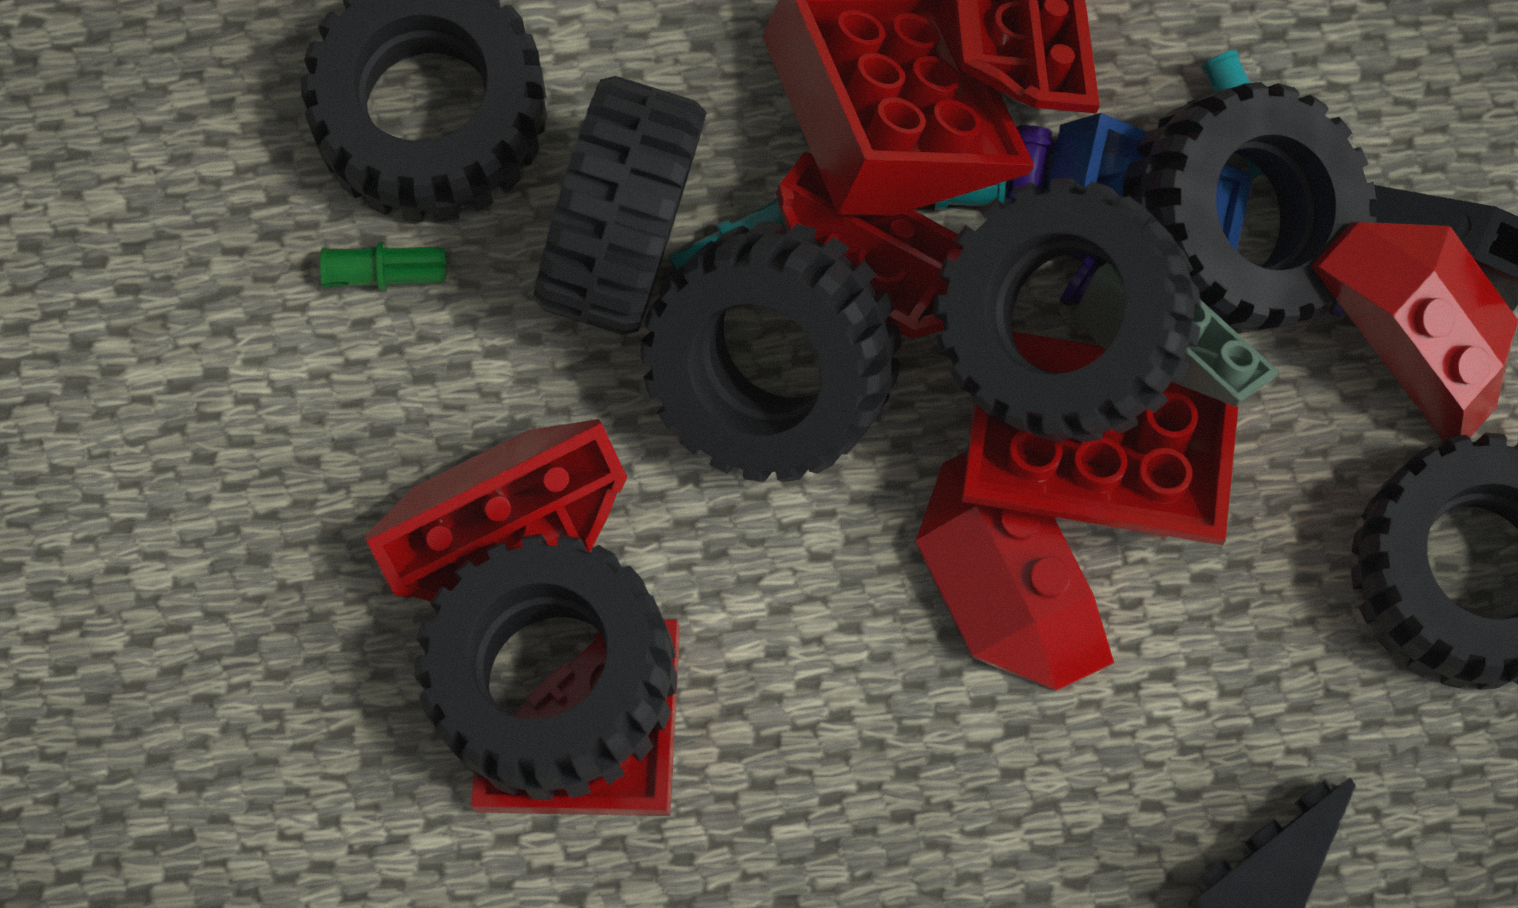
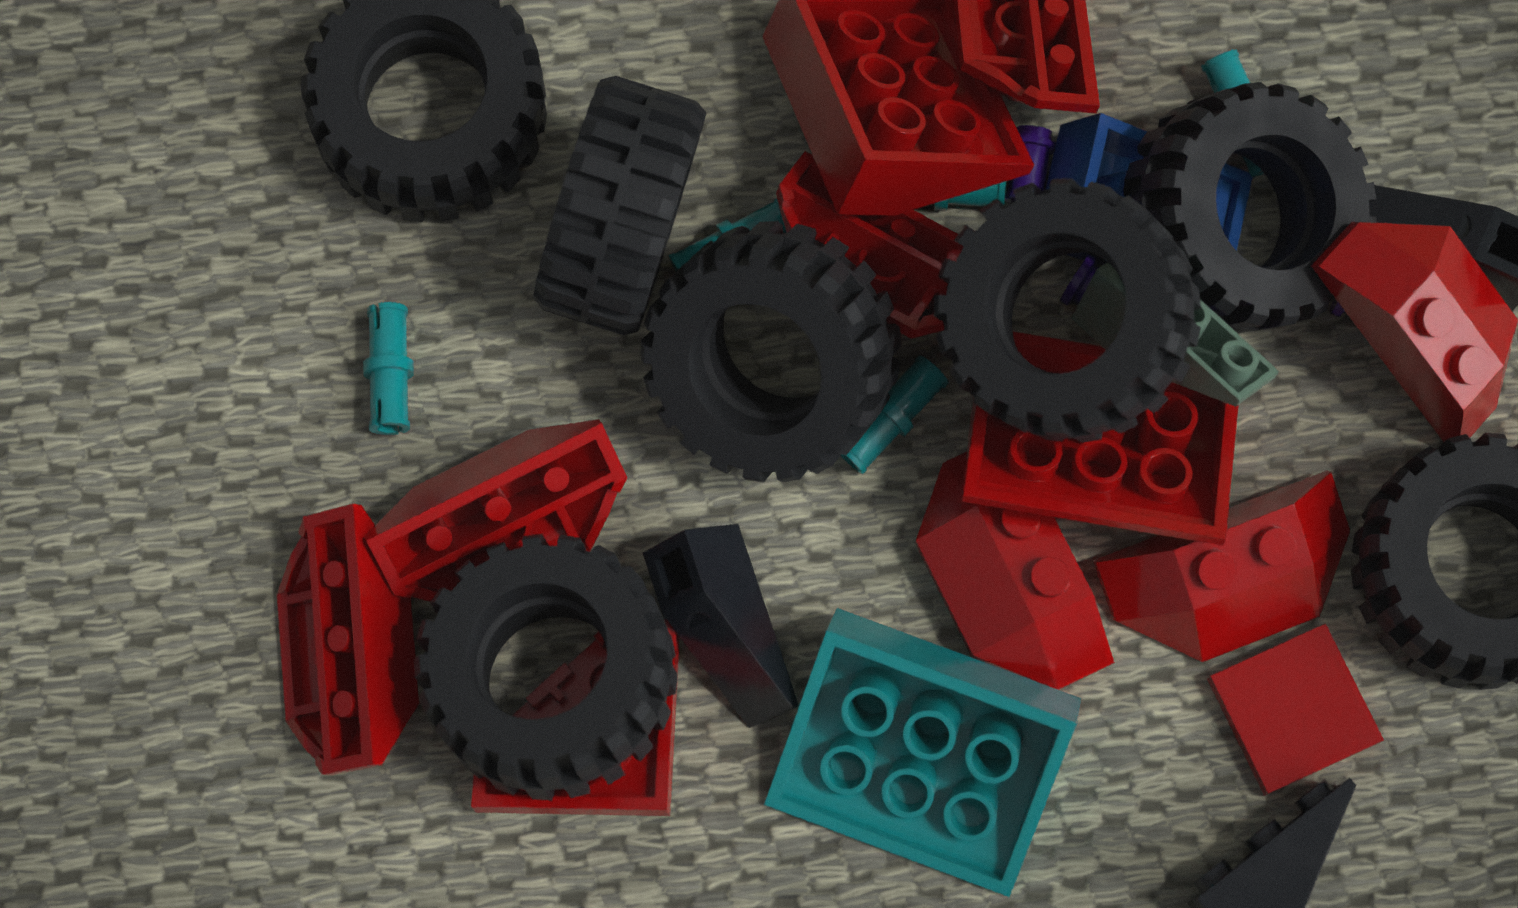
green axle [320,241,448,292] -> none
none -> red wedge [277,503,419,776]
none -> teal pin [363,302,414,435]
none -> black slope [643,524,799,728]
none -> teal slope [764,608,1081,897]
none -> teal pin [840,355,949,475]
none -> red wedge [1093,470,1350,662]
none -> red tile [1207,623,1384,796]

